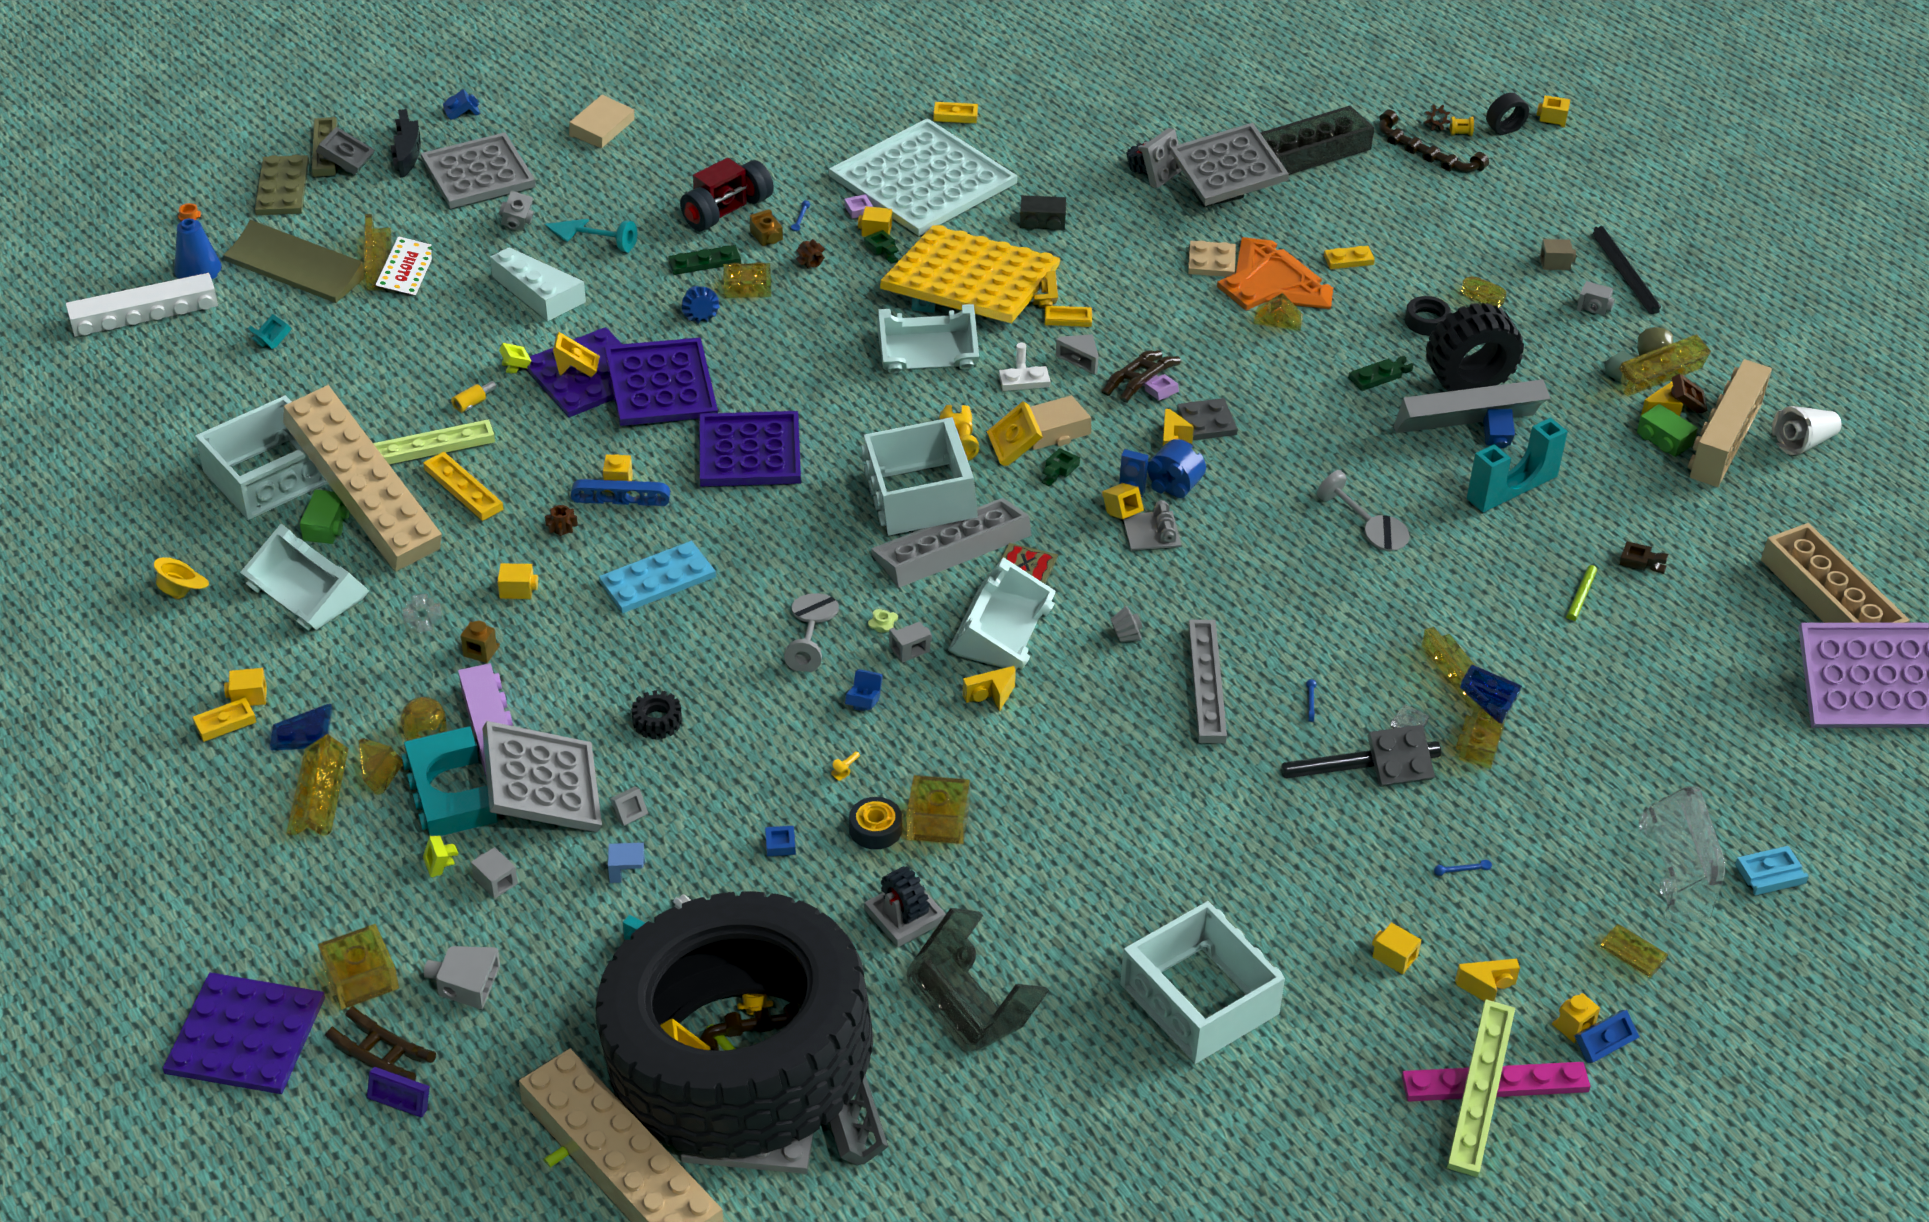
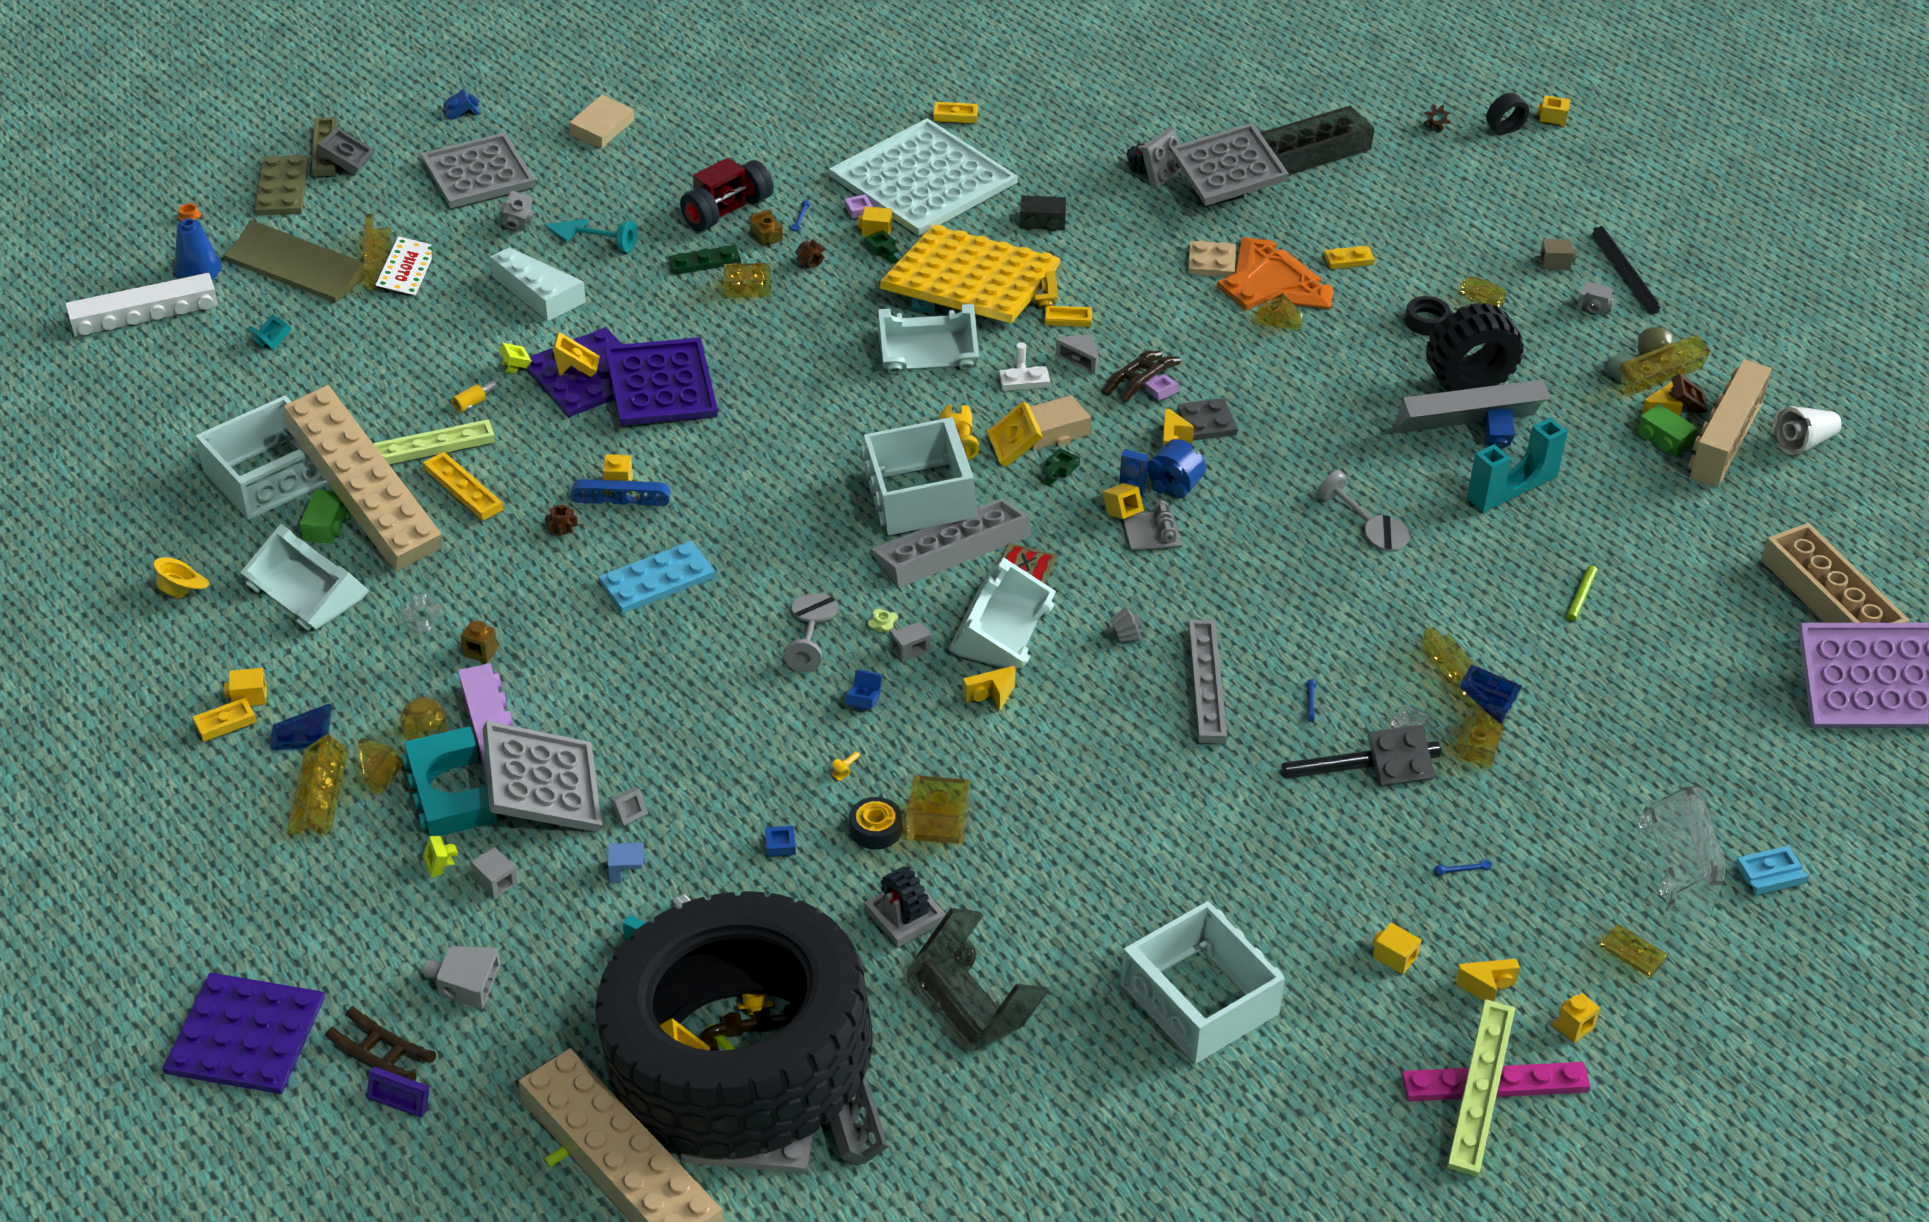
clear yellow brick [318,924,399,1010] -> none
black slope [390,109,421,178] -> none
yellow brick [497,563,538,599] -> none
black tyre [631,690,682,739] -> none
blue gear [682,286,720,324] -> none
dark purple plate [700,411,801,487] -> none
dark green plate [1348,356,1414,391] -> none
dark brown bar [1379,109,1489,172] -> none
yellow bush [1449,117,1474,136] -> none
blue plate [1574,1009,1639,1063] -> none
dark brown plate [1619,541,1669,574] -> none

